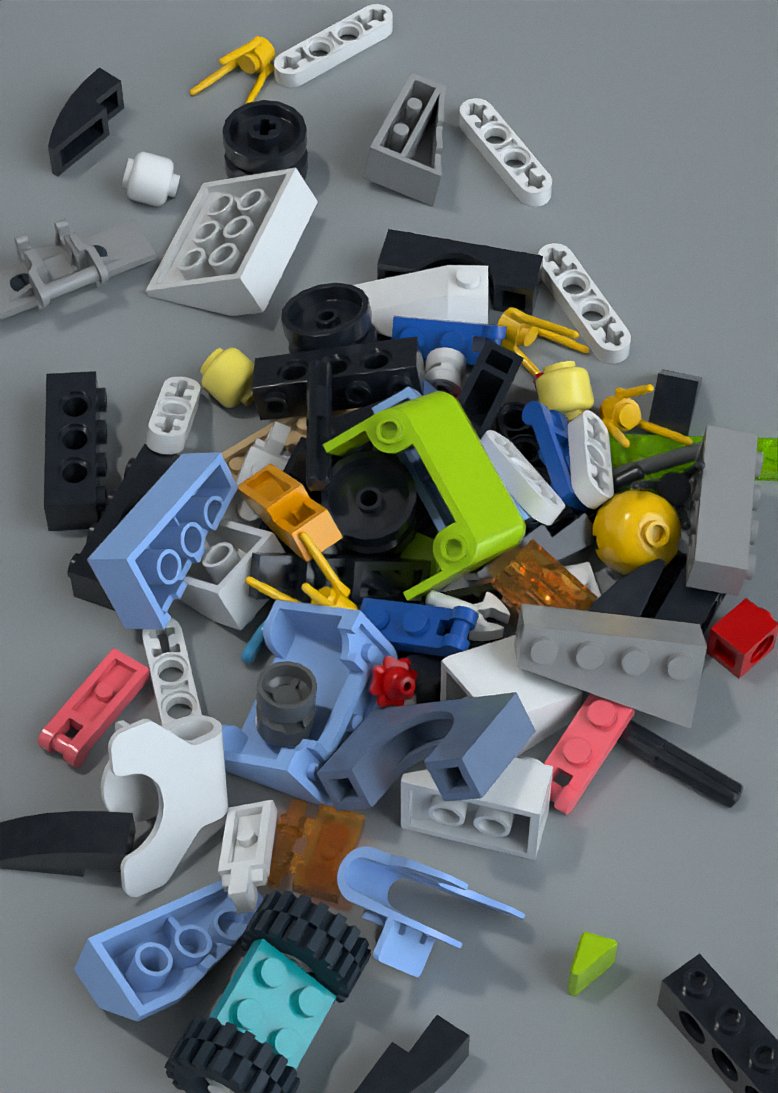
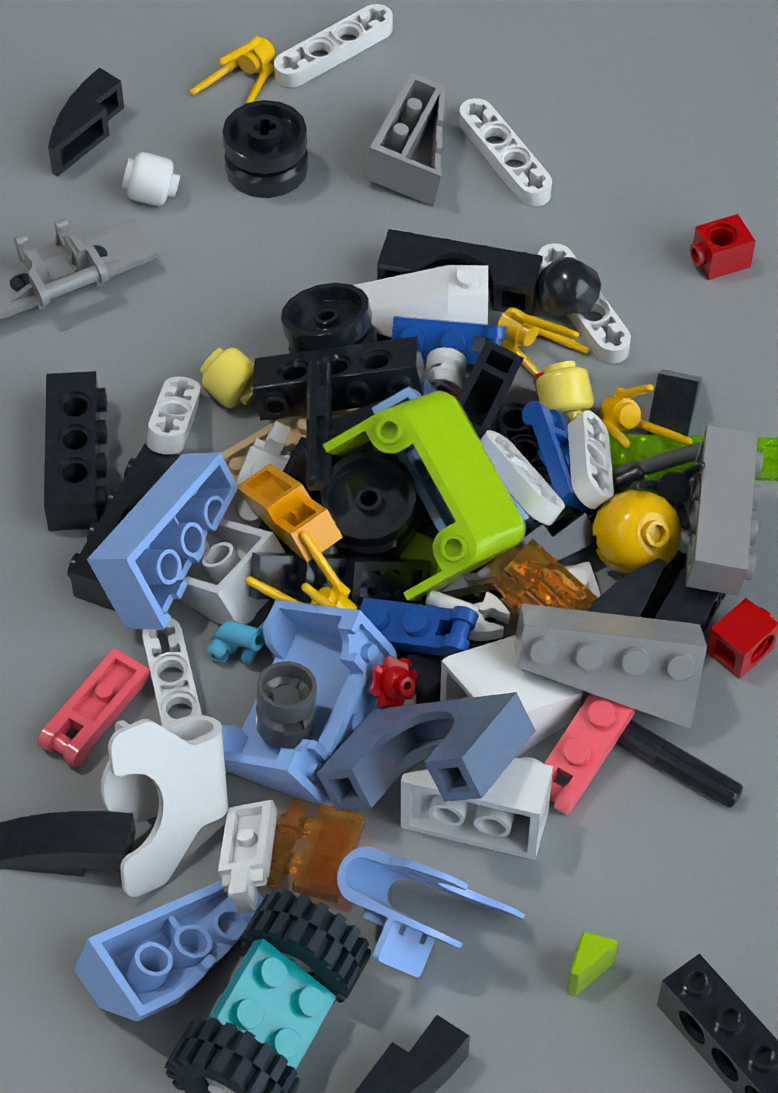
white slope [146,168,318,316] -> none
none -> medium azure arm [207,621,265,663]
none -> black hair [536,257,601,319]
none -> red brick [690,214,756,280]

